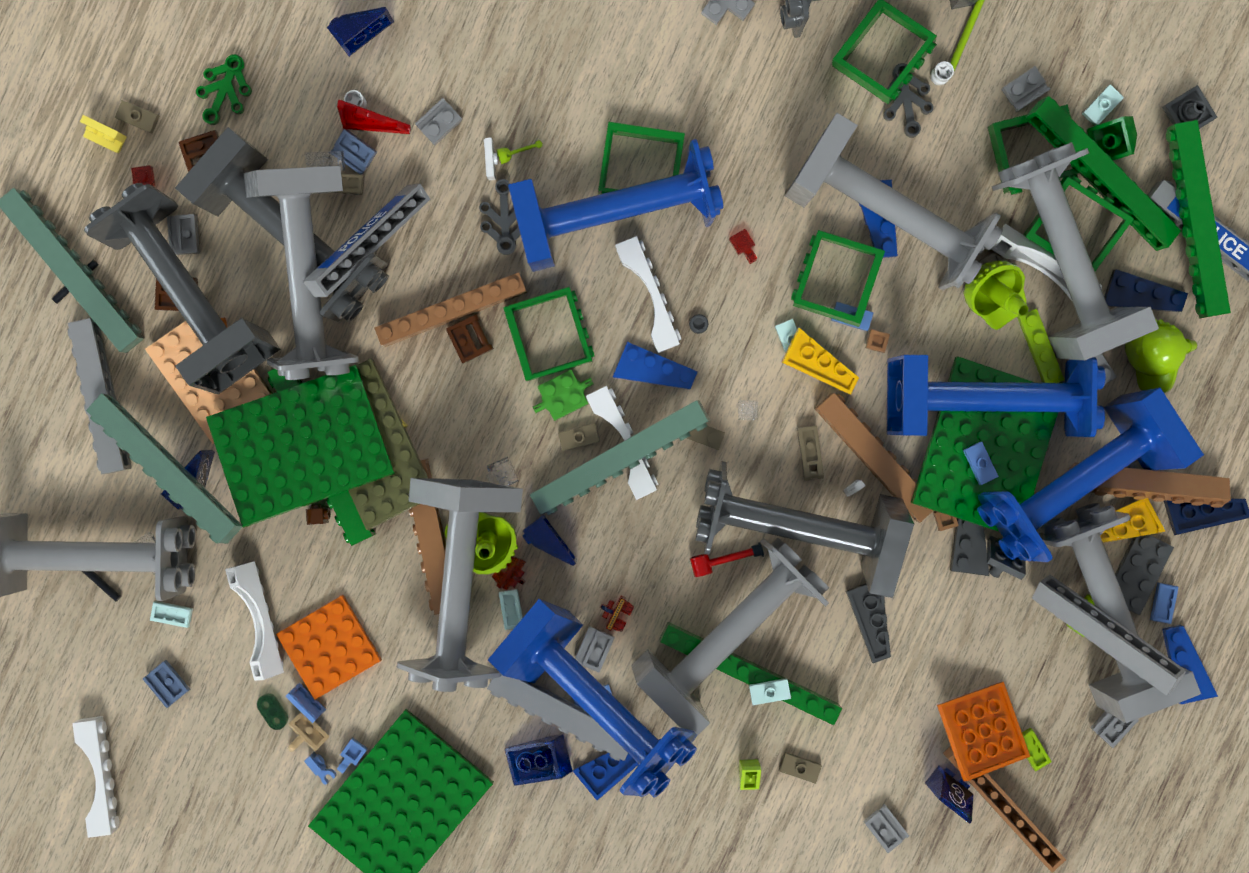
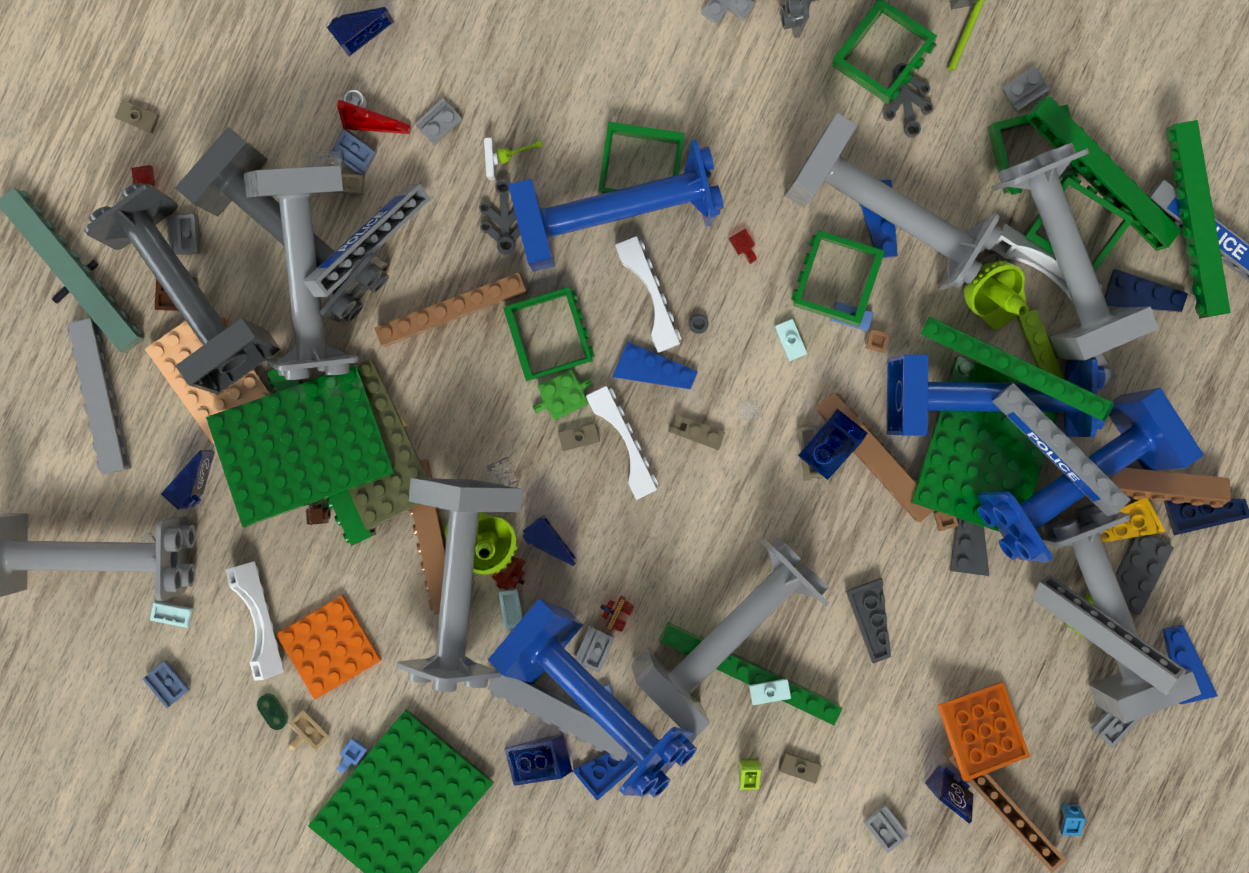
white arch [72,716,119,838] -> none
light yellow bracket [80,115,127,153] -> none
black bar [82,571,122,602] -> none
sand green brick [86,393,242,544] -> none
reddish brown plate [178,130,219,172] -> none
green plant [196,54,252,125] -> none
medium blue plate [285,683,326,723] -> none
medium blue plate [304,752,337,785] -> none
reddish brown plate [446,314,494,364] -> none
sand green brick [530,400,711,515] -> none
red piece [690,542,764,577] -> none
dark grey piece [695,461,914,598] -> none
yellow wing [782,327,859,395] -> none
white tile [843,480,866,497] -> none
white wheel [930,61,954,86] -> none
medium blue plate [963,442,999,485] -> none
dark grey plate [987,536,1026,580] -> none
lime plate [1022,728,1052,772] -> none
light aqua plate [1082,85,1124,126] -> none
green slope [1087,116,1137,161] -> none
lime piece [1125,319,1198,393] -> none
medium blue plate [1150,582,1179,624] -> none
dark grey plate [1162,85,1218,129] -> none
none -> clear blue slope [798,408,867,480]
none -> green brick [920,317,1115,421]
none -> light grey brick [992,383,1130,516]
none -> dark azure bracket [1060,804,1086,836]

